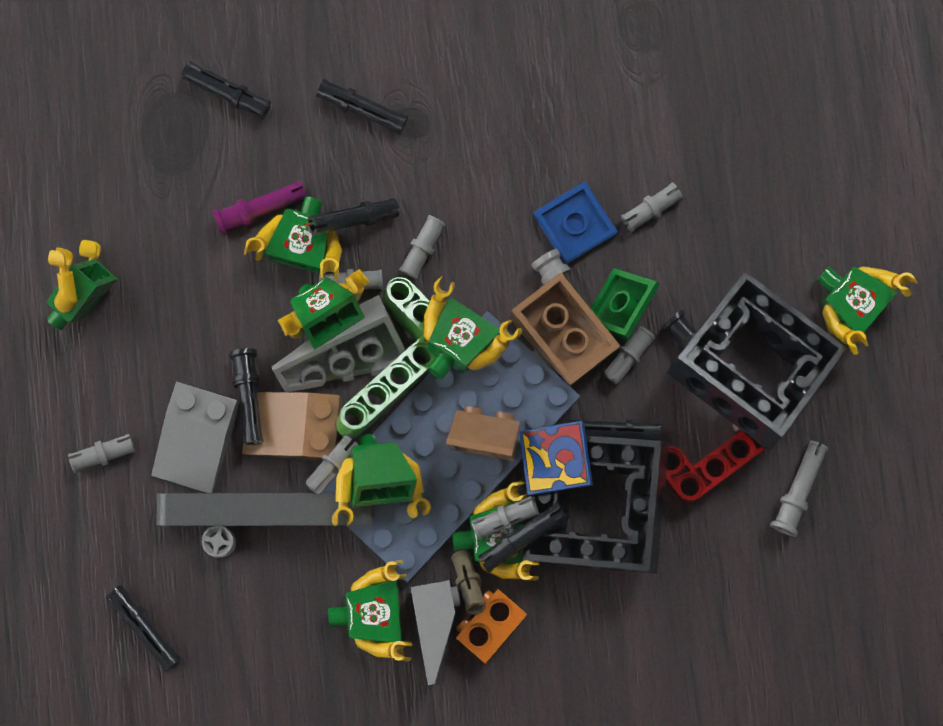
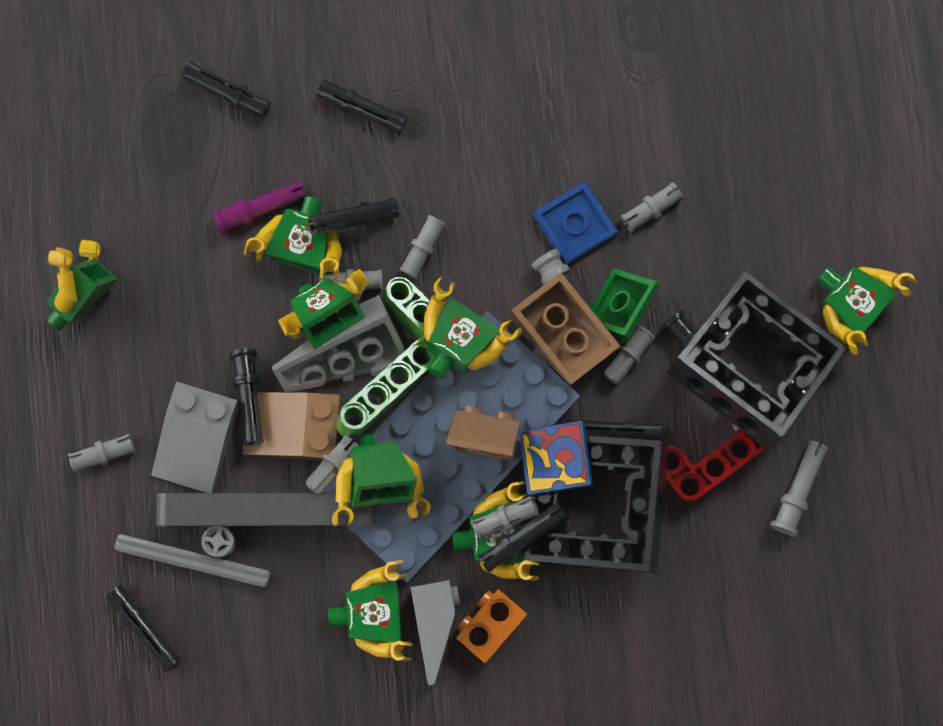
dark tan pin [451,550,486,614] -> none
none -> light grey axle [115,534,270,587]

